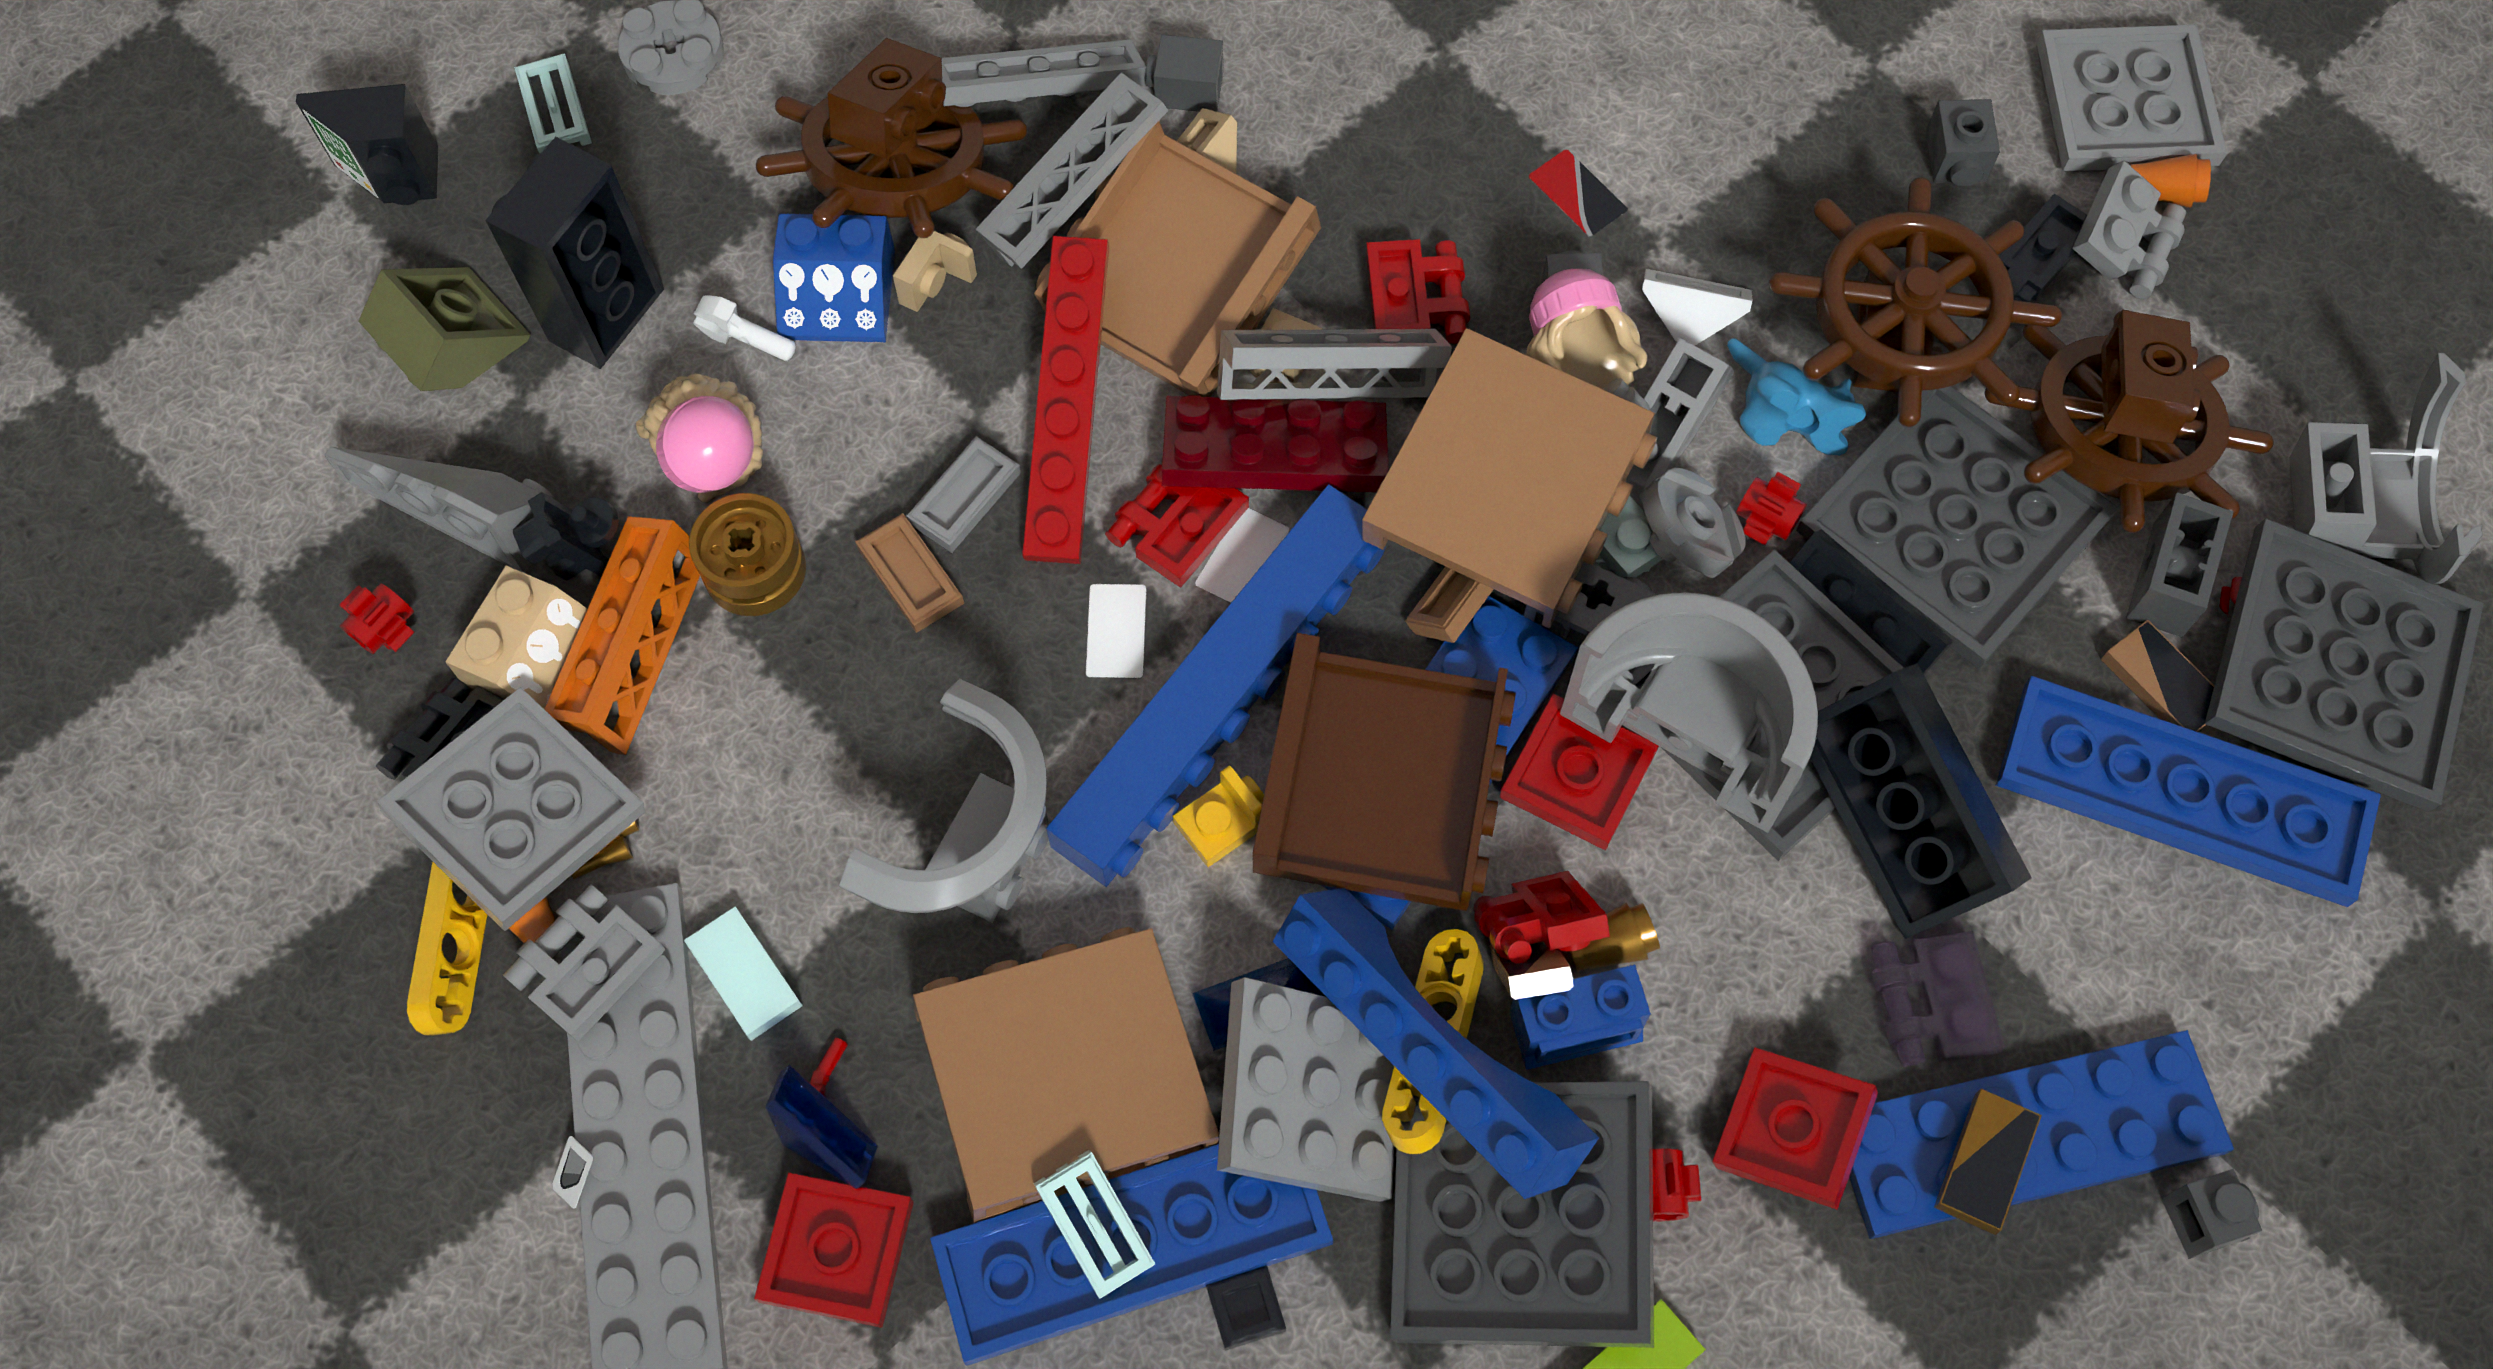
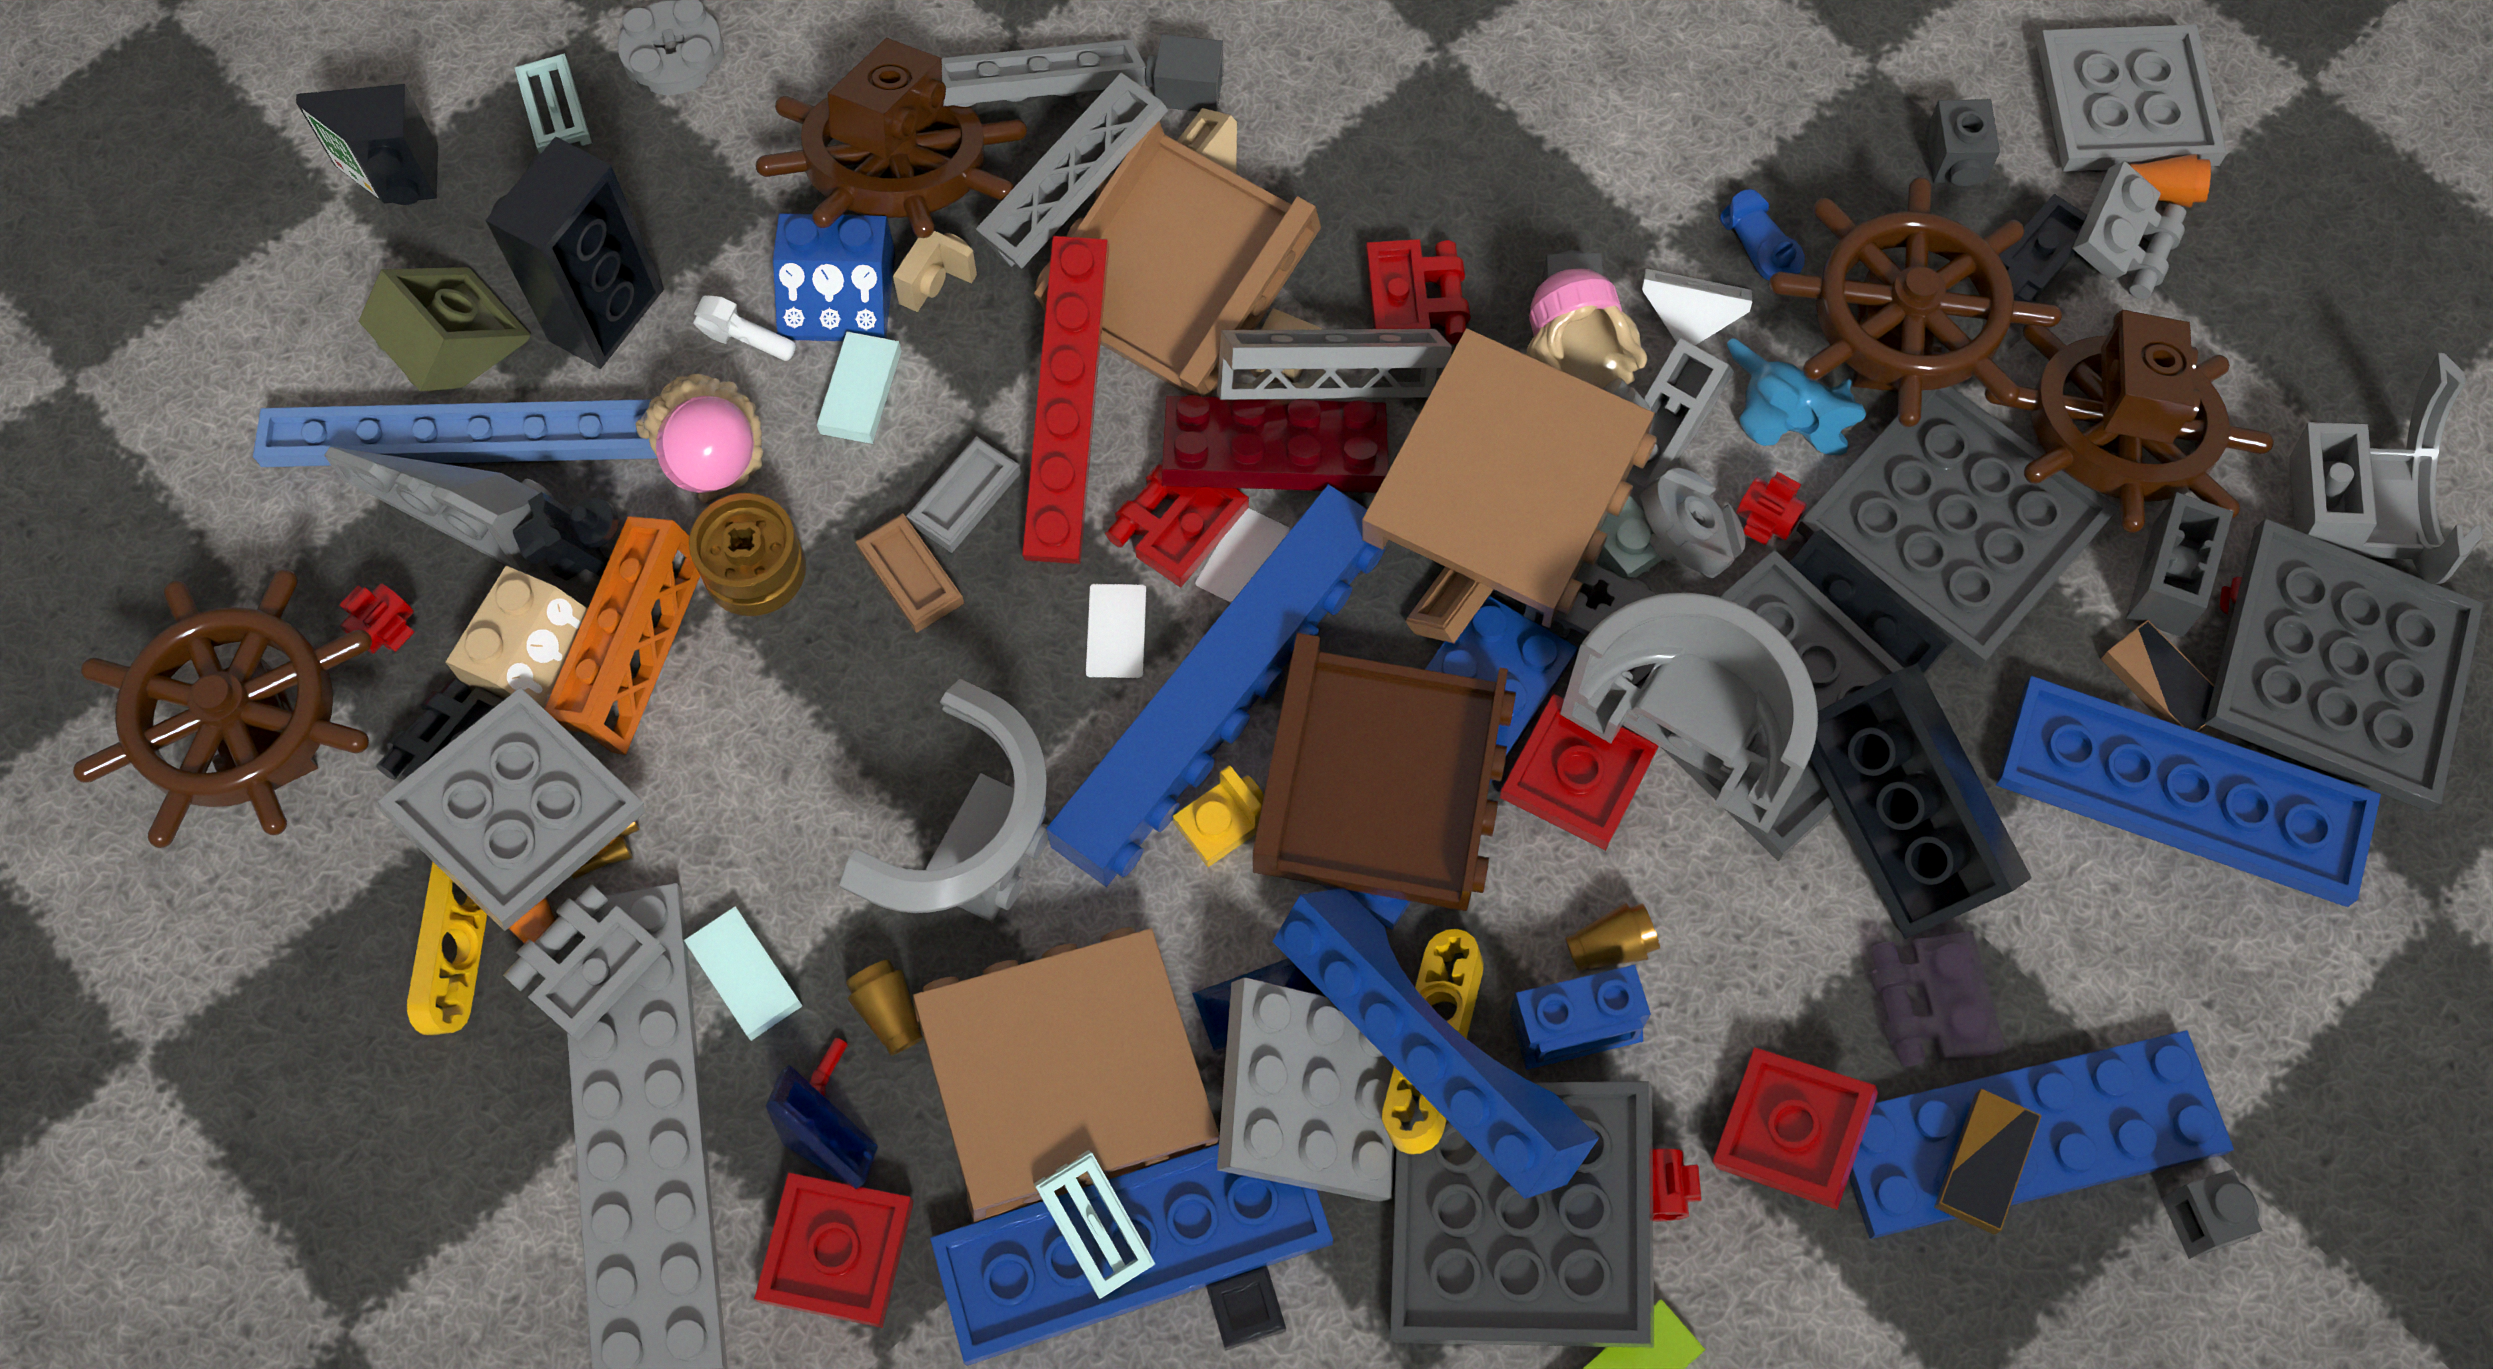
white sticker [552,1136,593,1209] -> none
red plate [1474,871,1610,964] -> none
tile [1490,941,1574,1000] -> none
sticker [1529,150,1628,236] -> none
none -> reddish brown piece [73,569,372,848]
none -> medium blue plate [253,399,657,467]
none -> light aqua tile [817,332,902,444]
none -> pearl gold cone [846,959,923,1056]
none -> blue piece [1719,189,1805,281]

